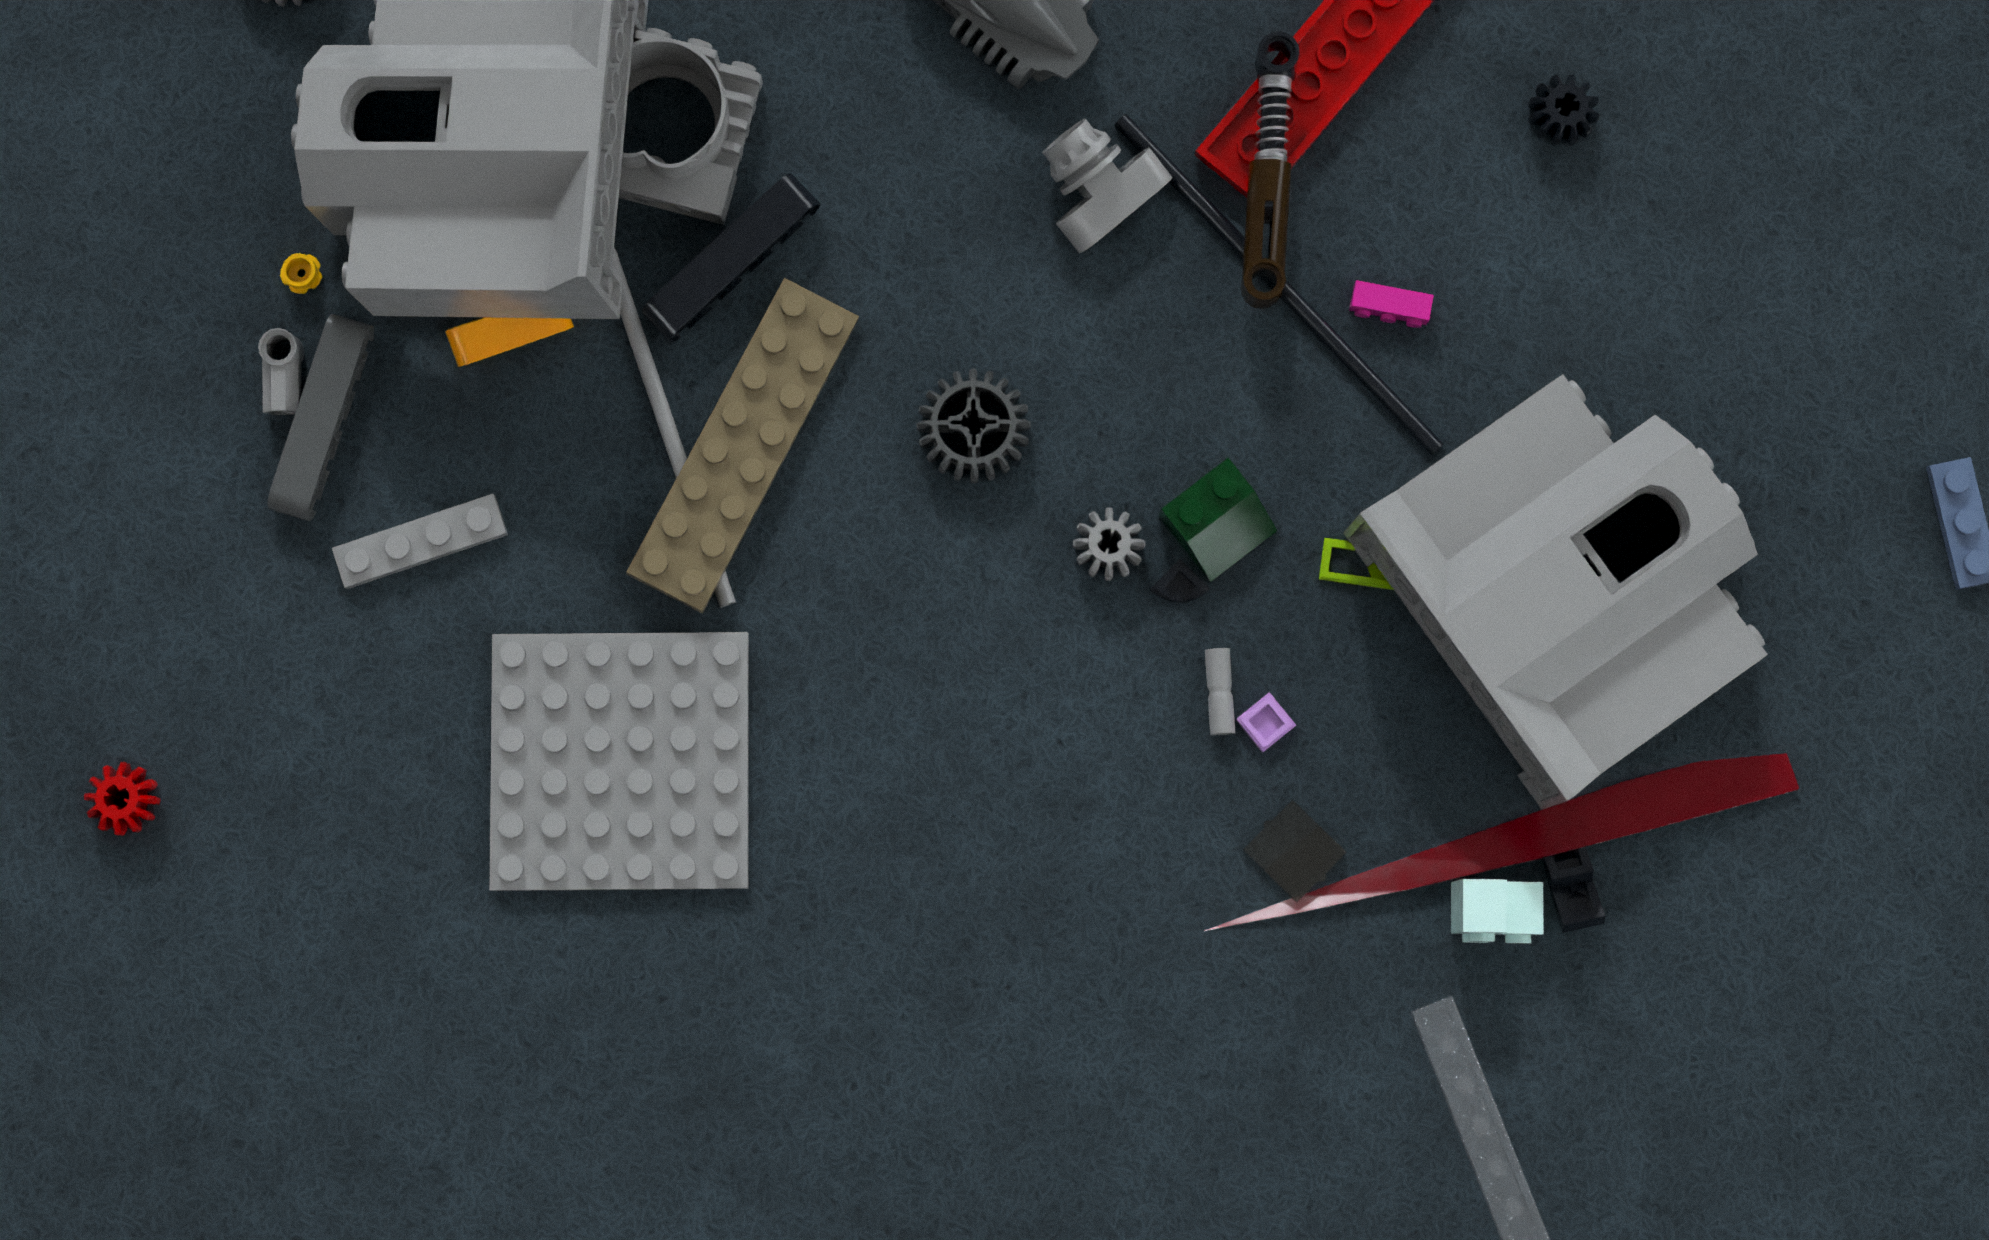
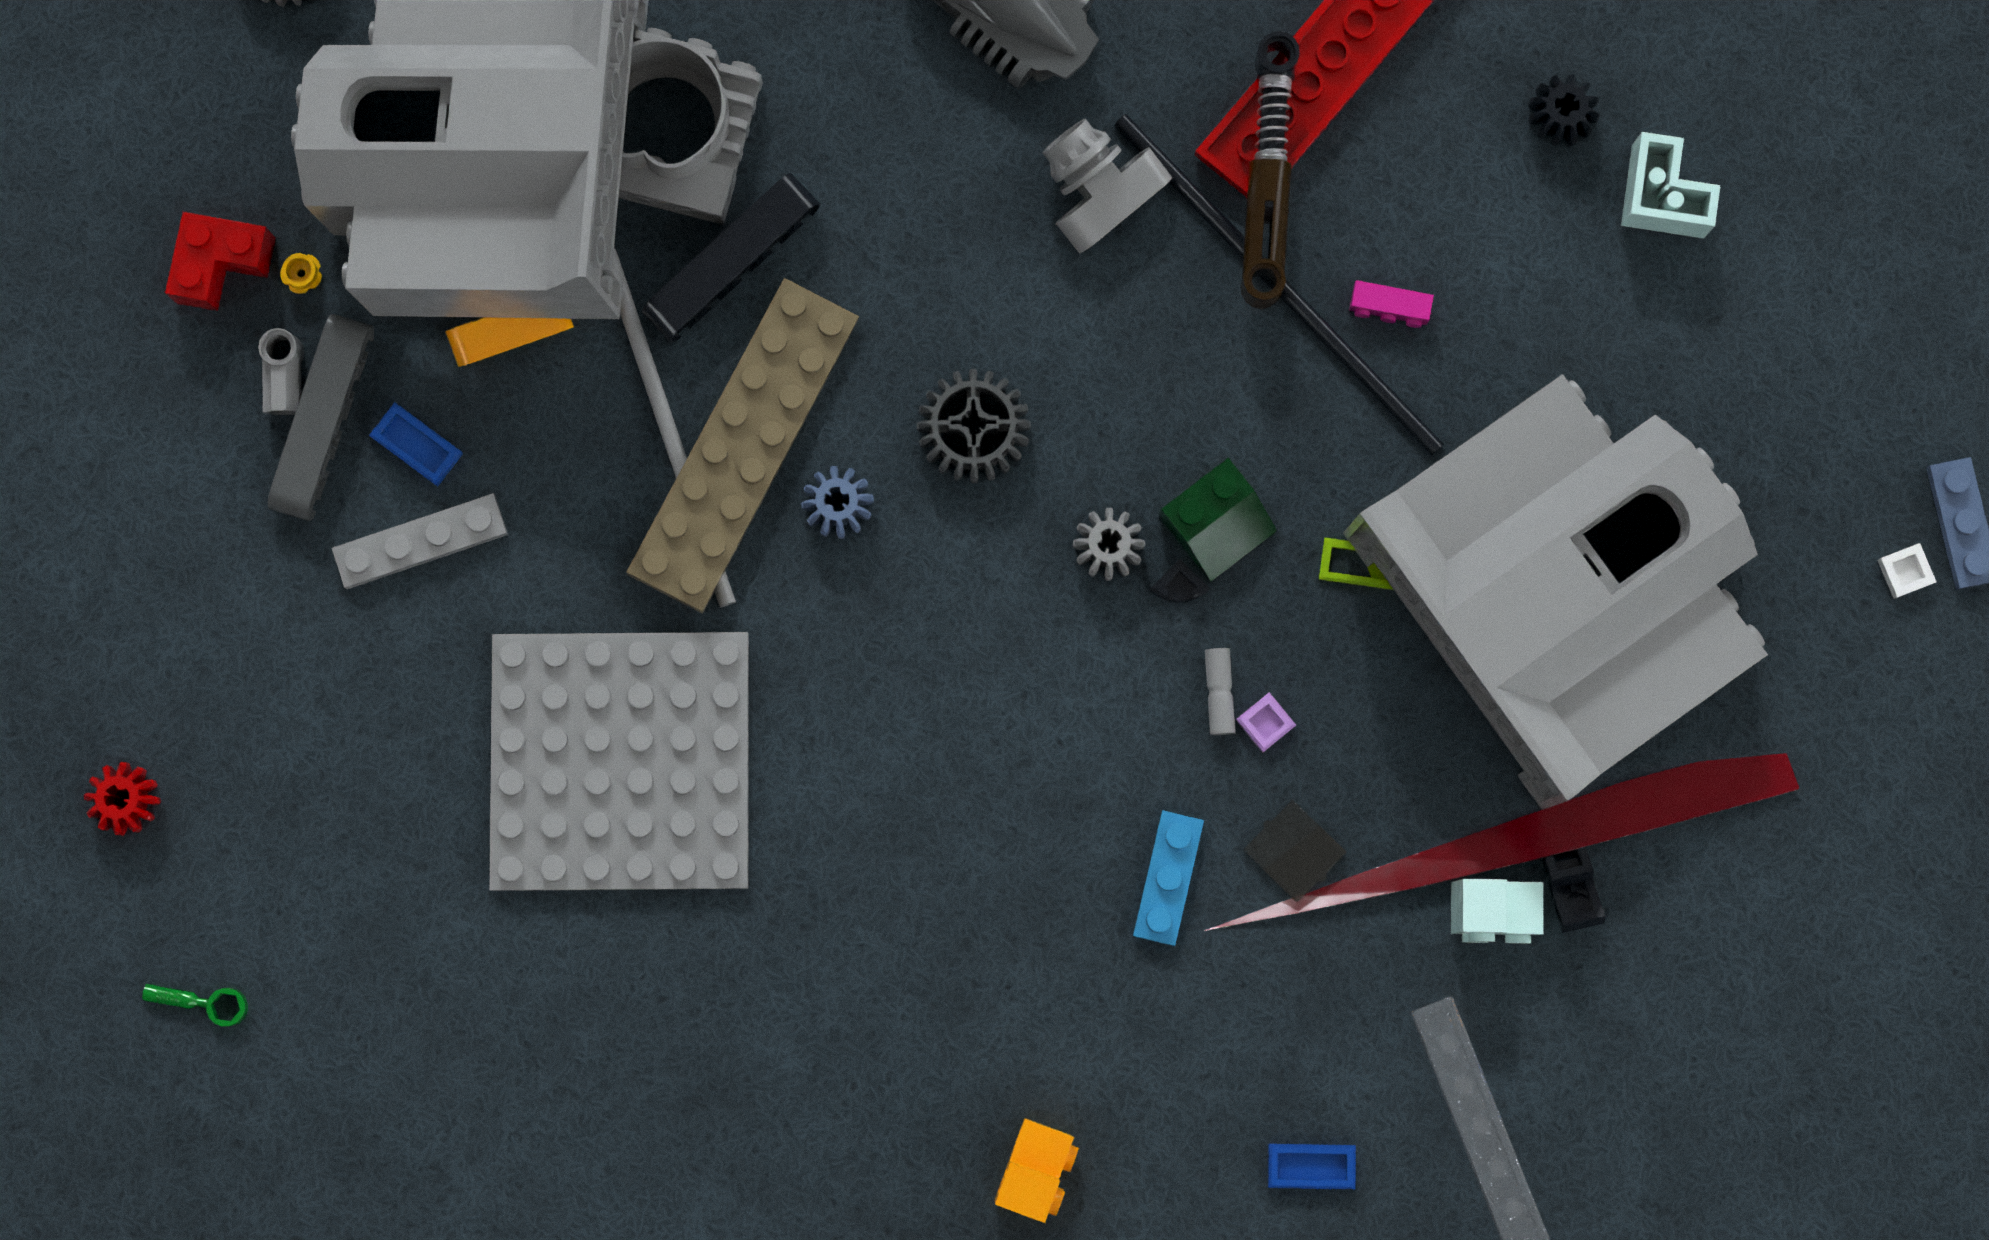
none -> green piece [142,984,248,1027]
none -> red brick [165,212,276,311]
none -> blue tile [369,402,463,487]
none -> sand blue gear [801,466,874,539]
none -> light orange brick [995,1118,1079,1223]
none -> dark azure plate [1133,810,1204,946]
none -> blue tile [1268,1144,1356,1189]
none -> light aqua brick [1621,132,1720,238]
none -> white tile [1877,543,1936,599]

